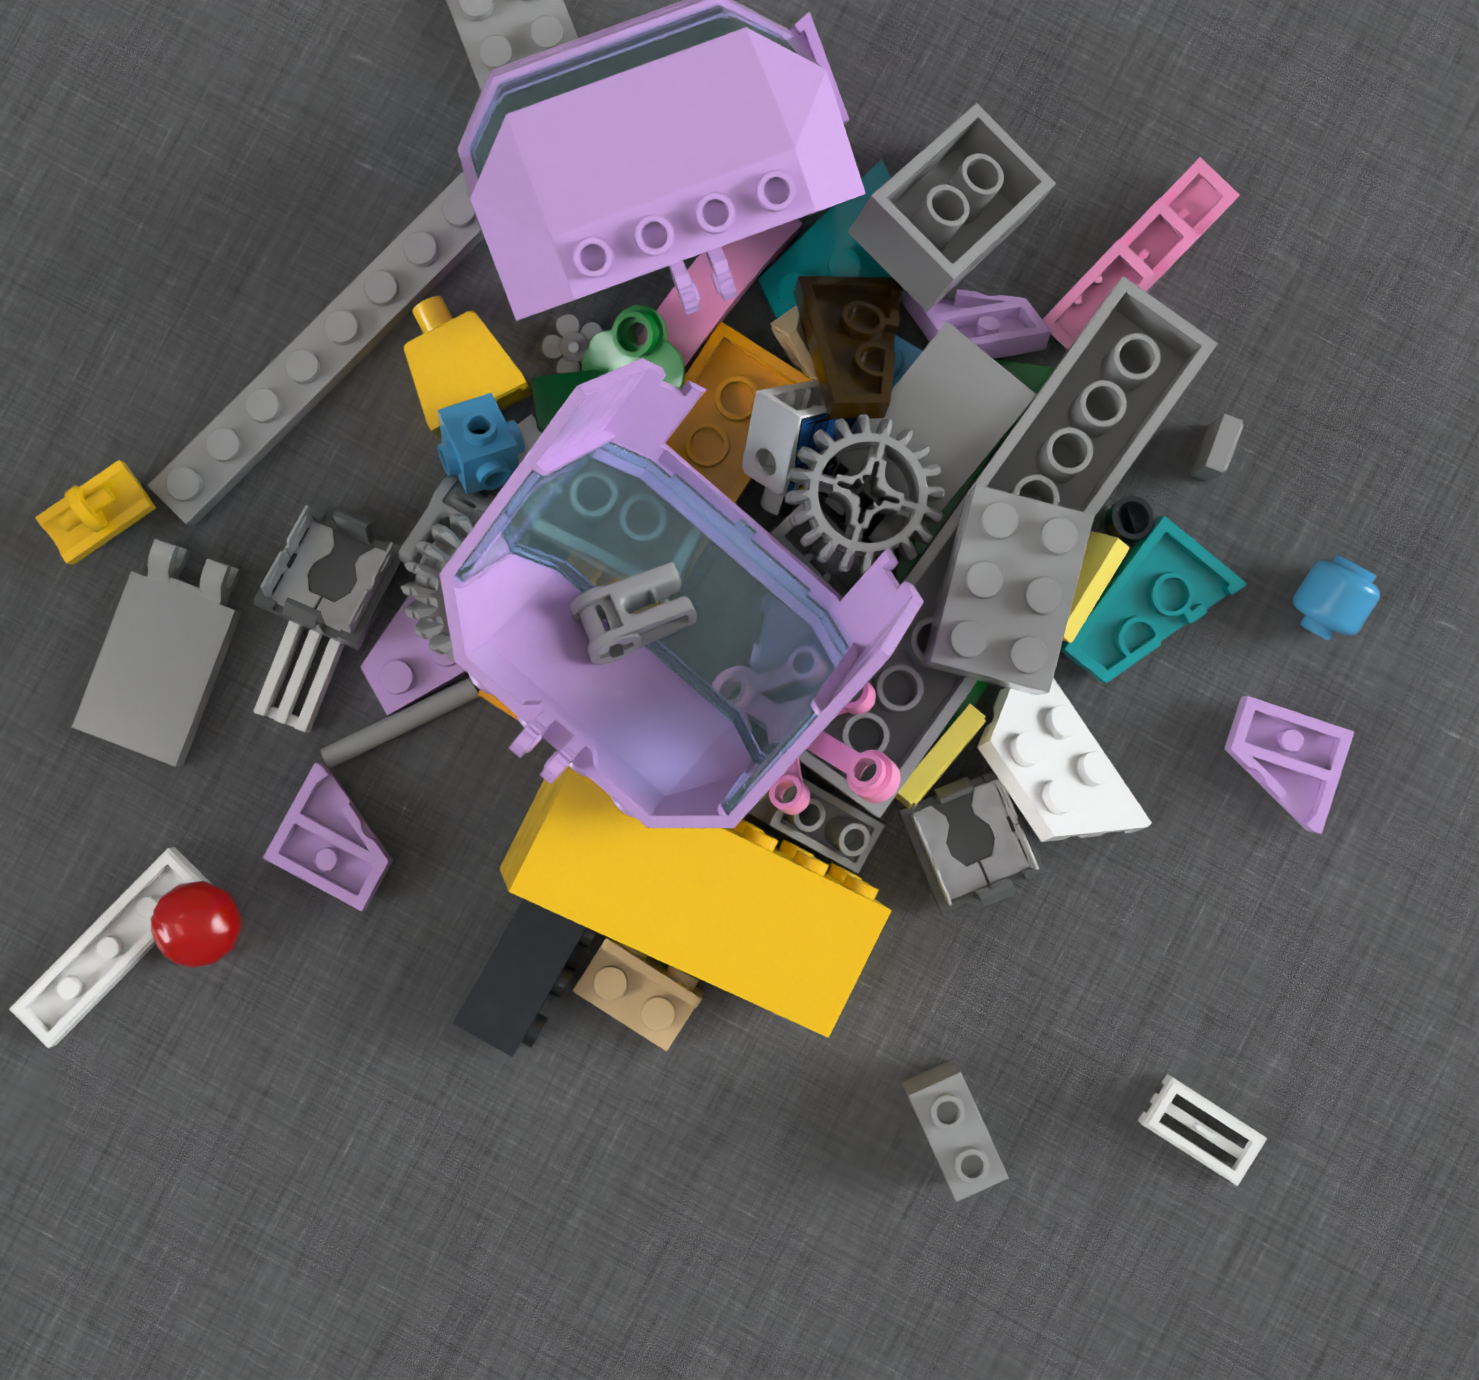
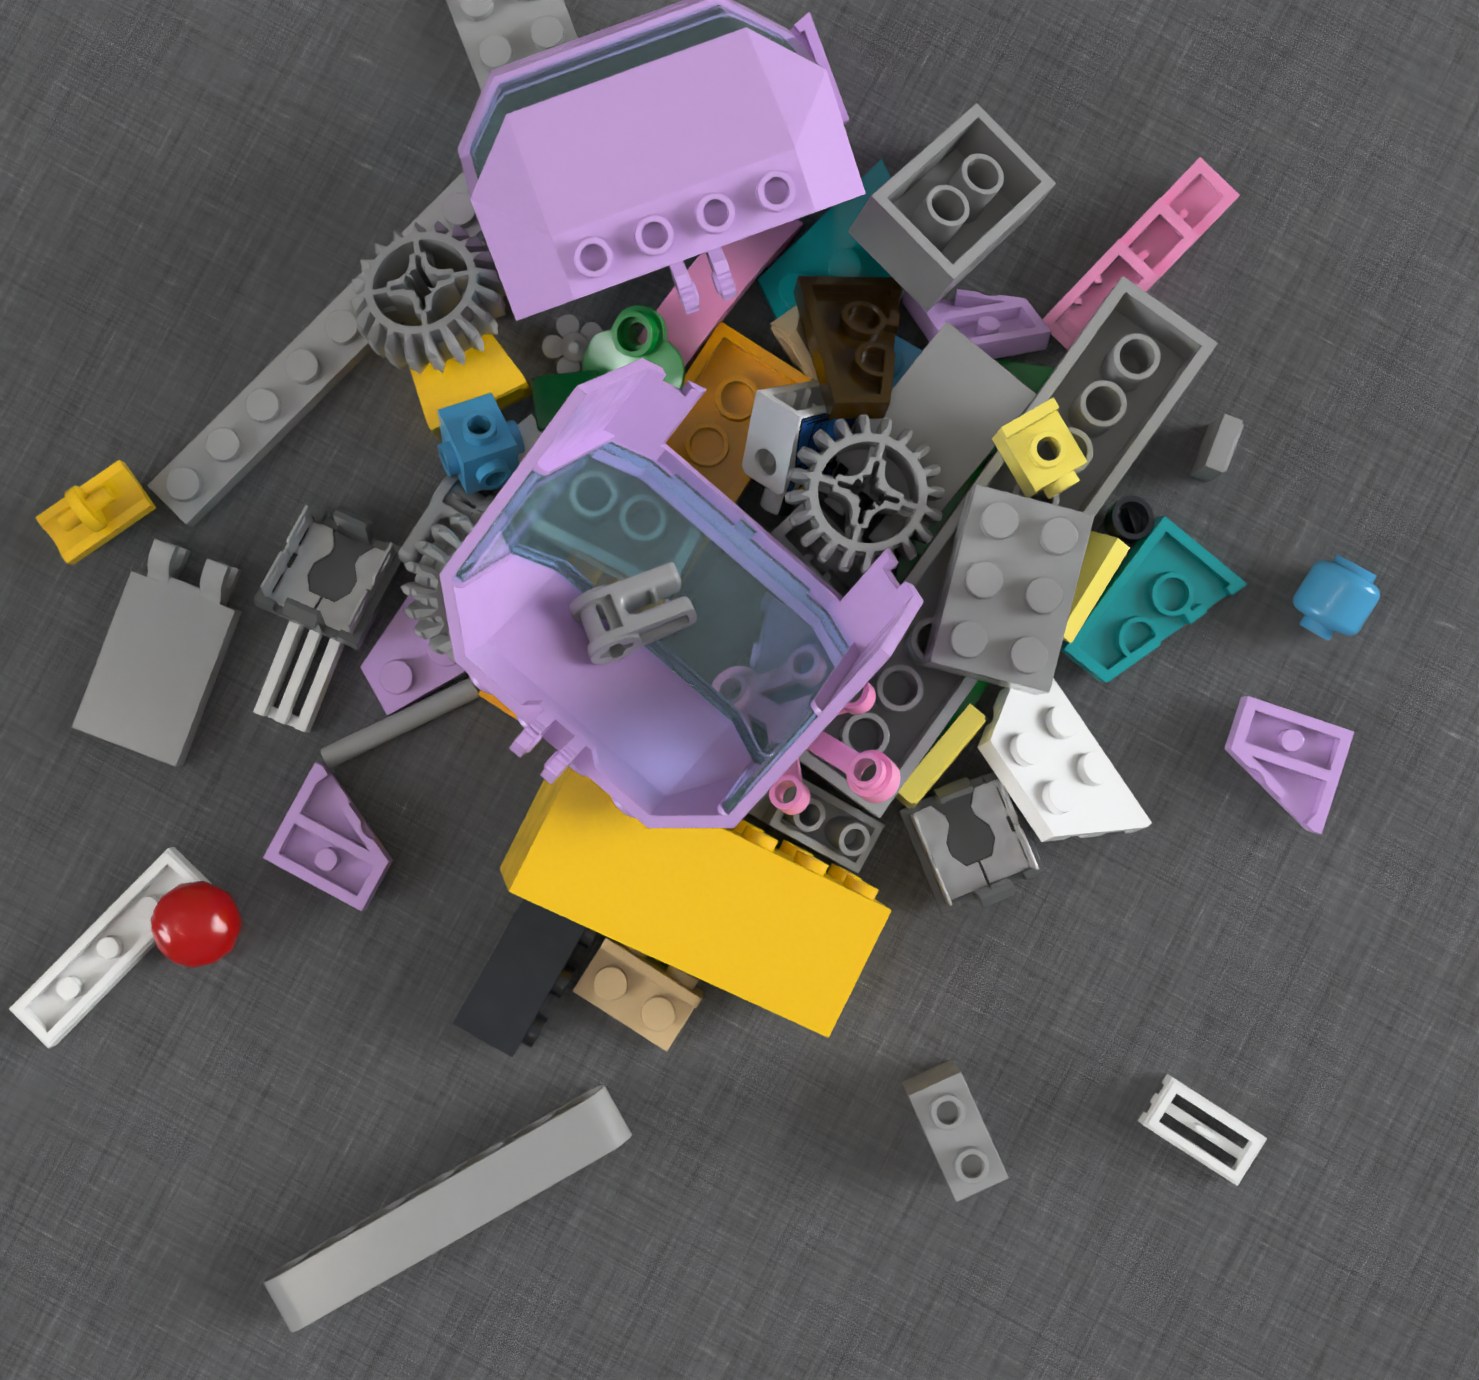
none -> light grey beam [263,1084,632,1332]
none -> light grey gear [350,220,506,375]
none -> light yellow brick [992,397,1088,499]

